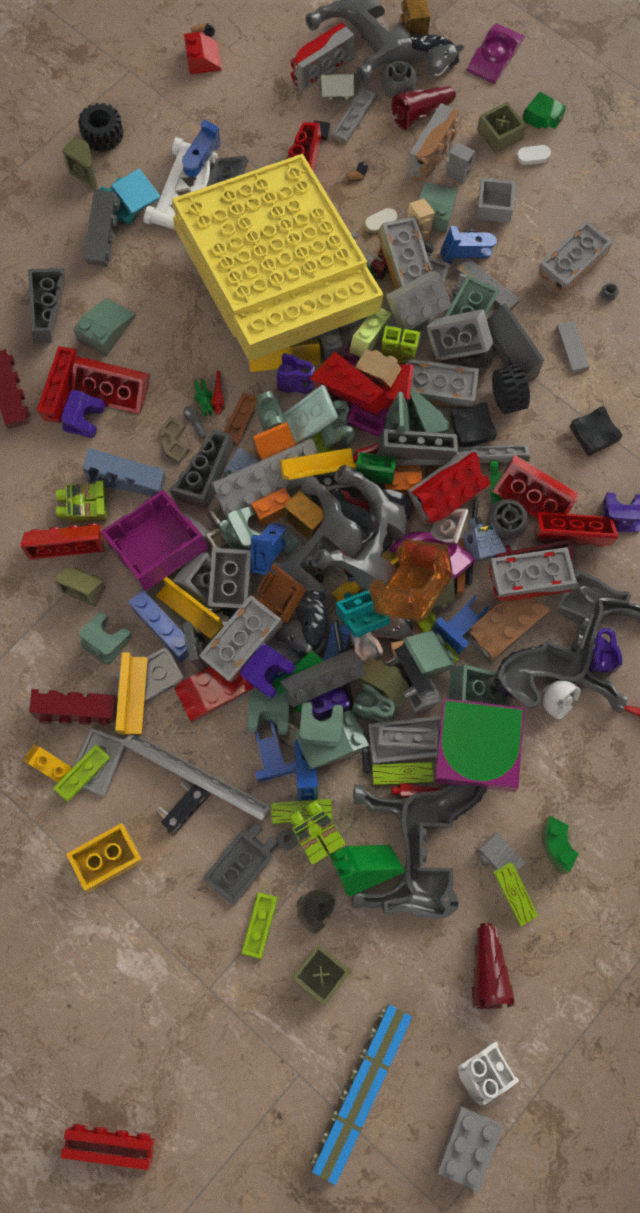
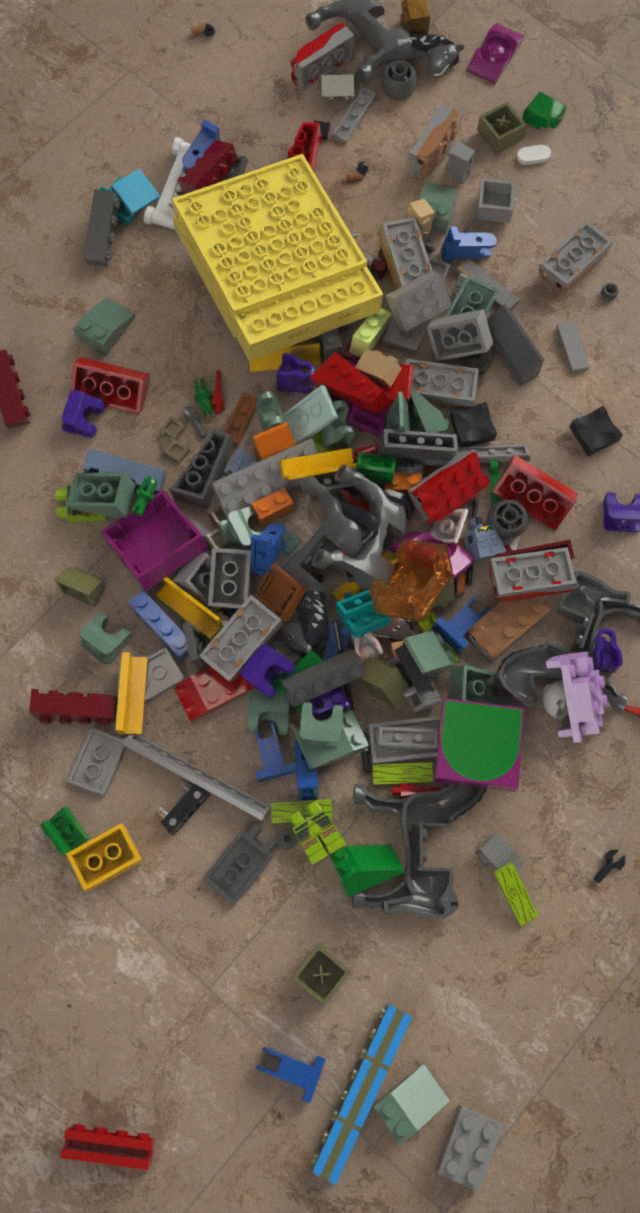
red slope [21,523,105,560] -> none
yellow bracket [22,744,71,783] -> none
dark grey wedge [28,268,65,343] -> none
red brick [37,346,80,423] -> none
lime tile [53,744,111,803] -> none
olive slope [62,137,97,189] -> none
black tyre [78,103,123,151] -> none
red slope [184,32,222,75] -> none
lime tile [241,892,278,960] -> none
pearl gold piece [284,491,324,541] -> none
clear smoke cylinder [296,890,335,934] -> none
sand green piece [353,684,395,723] -> none
white tile [365,208,397,234] -> none
lime hips [382,325,420,365] -> none
dark red cone [391,86,456,130] -> none
white slope [458,1042,519,1106] -> none
dark red cone [472,923,515,1009] -> none
black tyre [492,364,530,415] -> none
red slope [534,512,618,547] -> none
green brick [542,816,579,874] -> none
none -> green bracket [40,806,90,857]
none -> sand green slope [66,473,135,518]
none -> green arm [131,476,157,516]
none -> dark red wedge [177,140,238,194]
none -> blue piece [256,1046,326,1103]
none -> slope [373,1064,450,1145]
none -> dark grey tile [396,459,423,475]
none -> lavender piece [546,652,608,743]
none -> black bar [594,850,625,883]

